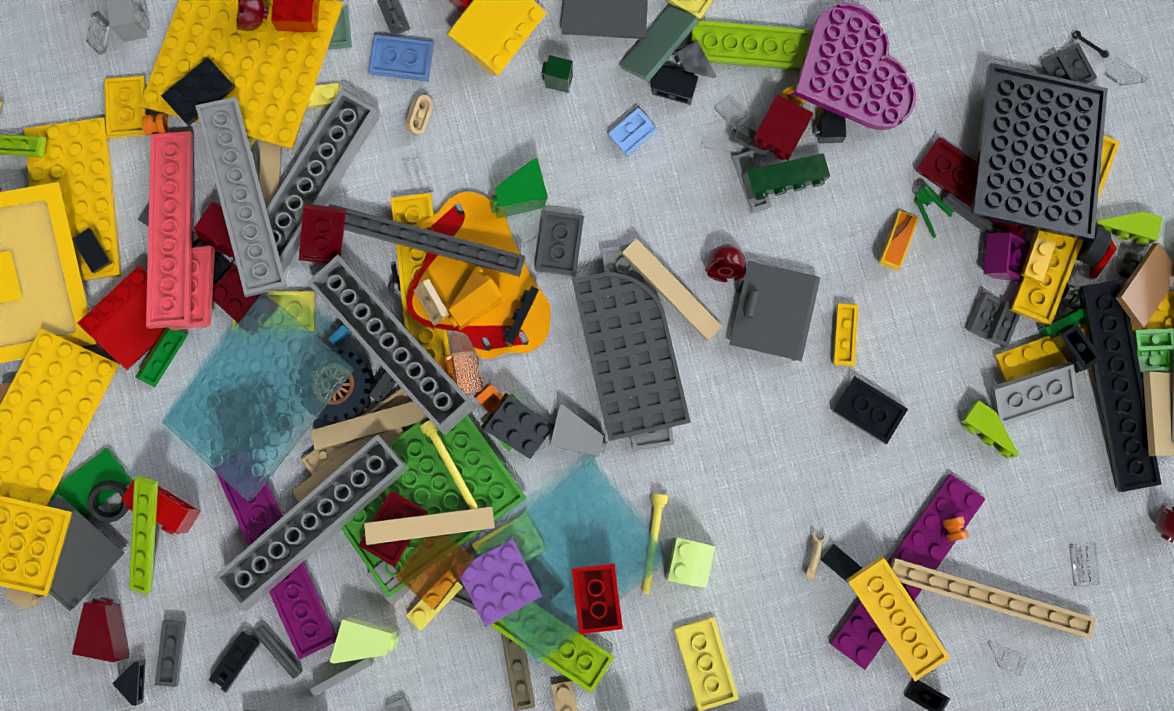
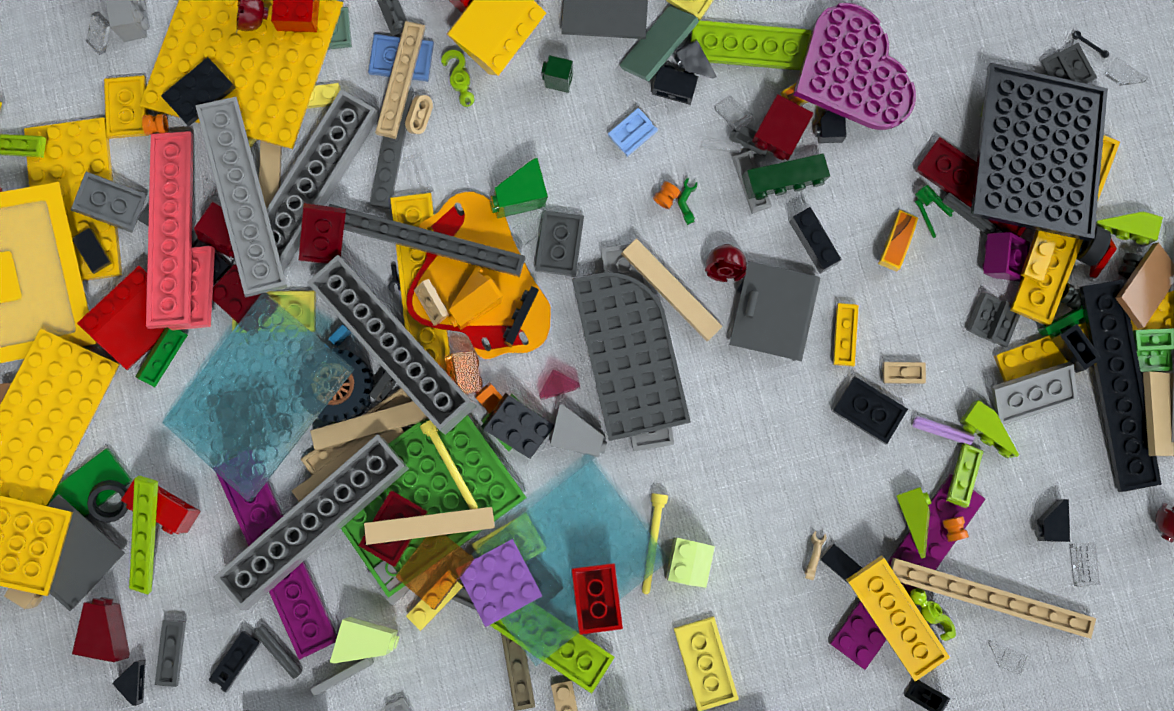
none -> dark grey plate [71,171,147,233]
none -> clear tile [202,175,222,211]
none -> dark grey plate [370,91,414,209]
none -> tan tile [375,21,426,139]
none -> lime piece [441,50,475,107]
none -> clear pink slope [539,369,580,401]
none -> orange wheel [653,181,681,210]
none -> green arm [677,178,697,225]
none -> black brick [789,207,842,274]
none -> tan plate [882,362,926,384]
none -> lime slope [897,487,932,559]
none -> lime piece [910,588,956,641]
none -> lavender axle [912,416,974,445]
none -> lime tile [946,443,984,508]
none -> black slope [1035,499,1070,542]

